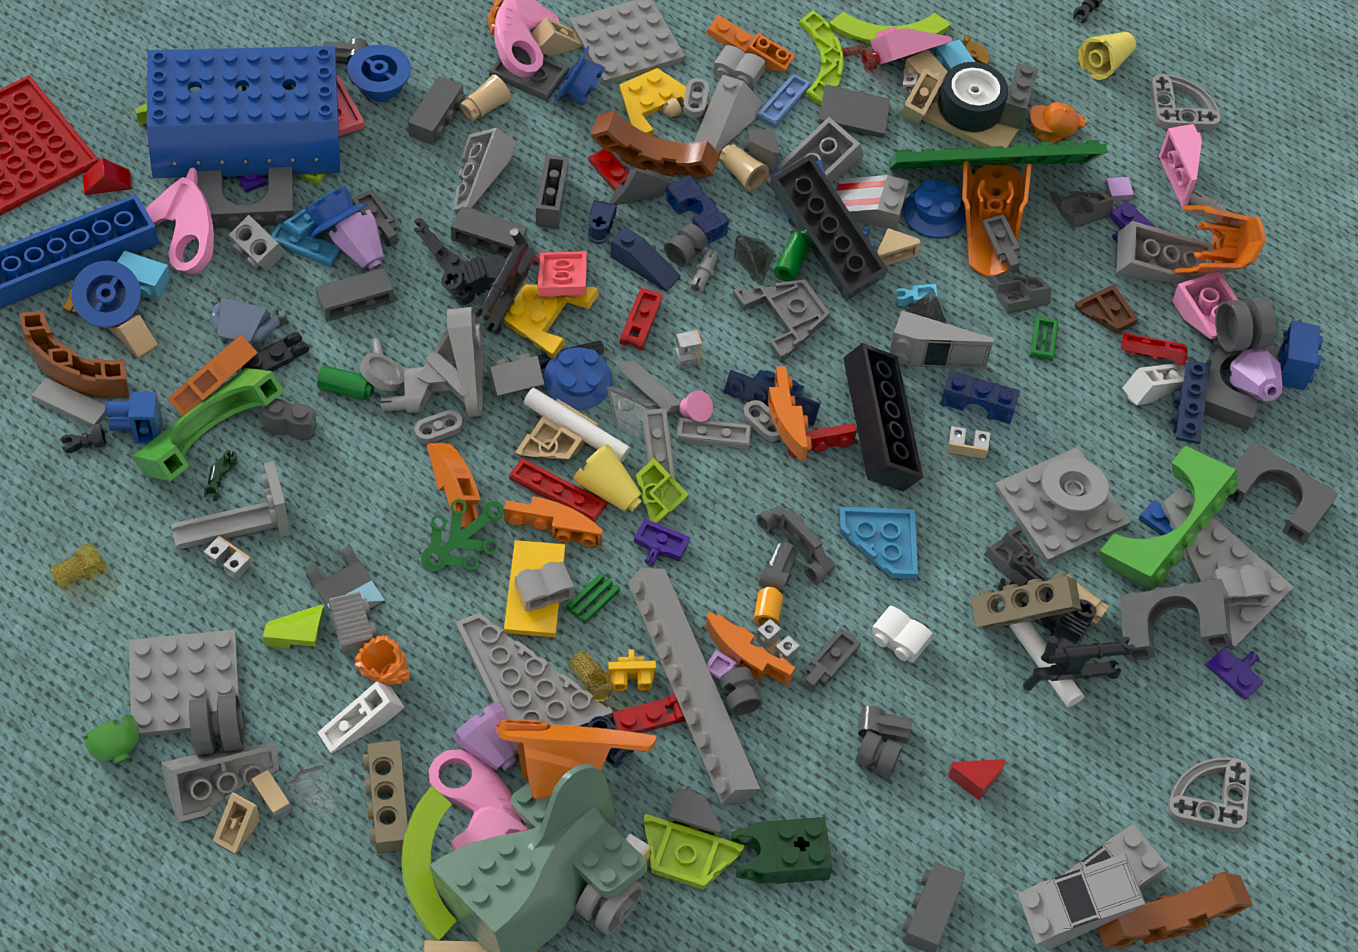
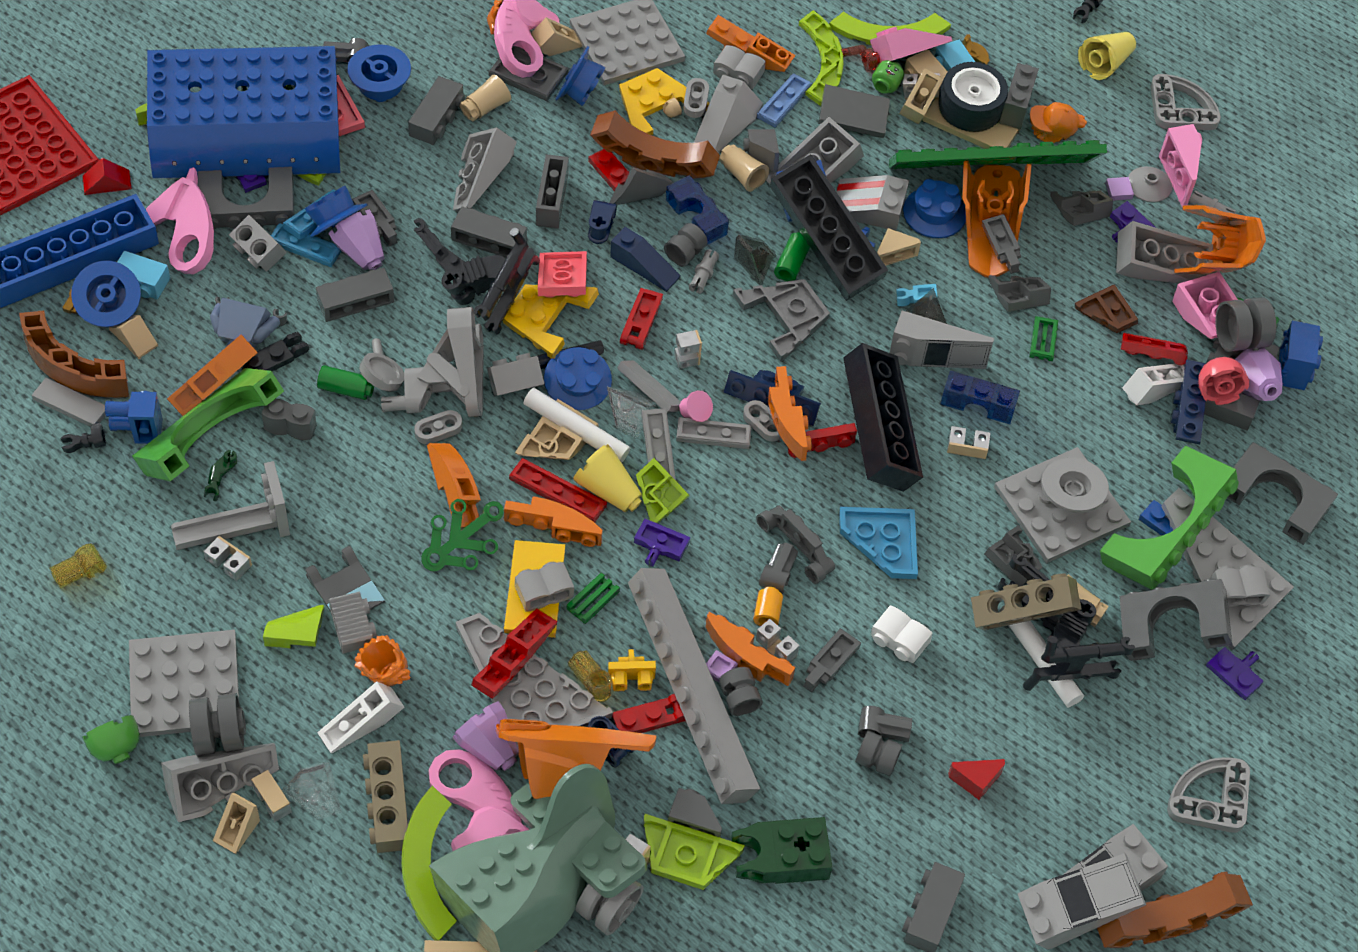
none -> red slope [471,608,558,699]
none -> bright green head [872,60,904,93]
none -> light grey dish [1128,166,1172,202]
none -> coral cylinder [1198,357,1249,405]

